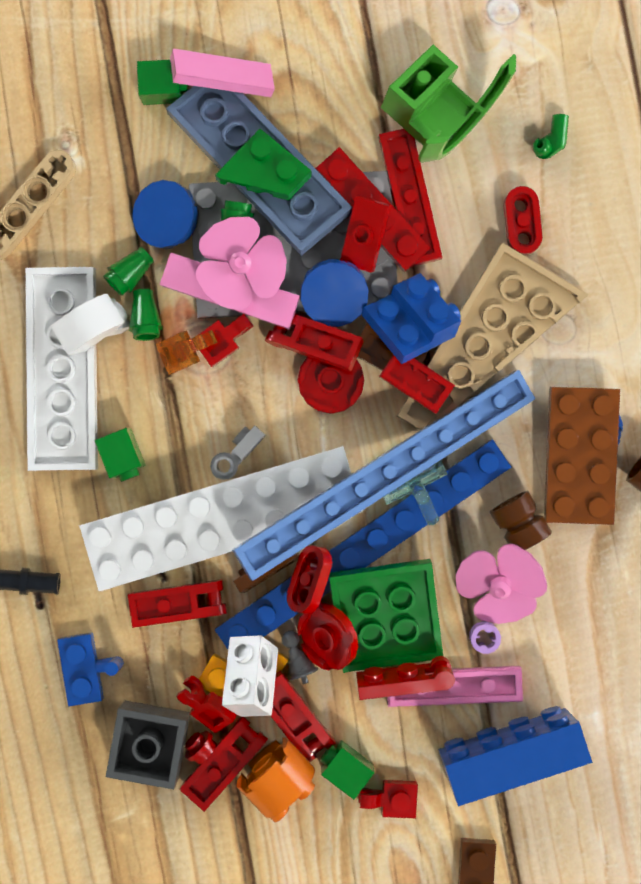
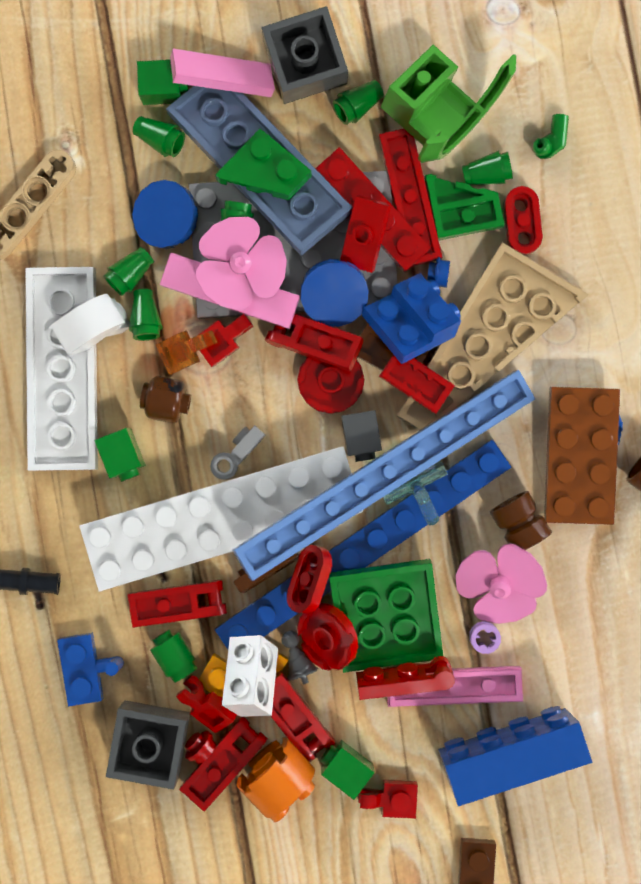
none -> green cone [132,116,185,157]
none -> reddish brown head [140,376,191,423]
none -> green brick [150,630,197,683]
none -> dark grey brick [261,6,348,104]
none -> green cone [332,80,384,125]
none -> dark grey brick [341,410,382,462]
none -> green wing [424,174,504,240]
none -> blue plate [427,257,450,288]
none -> green cone [462,150,513,185]

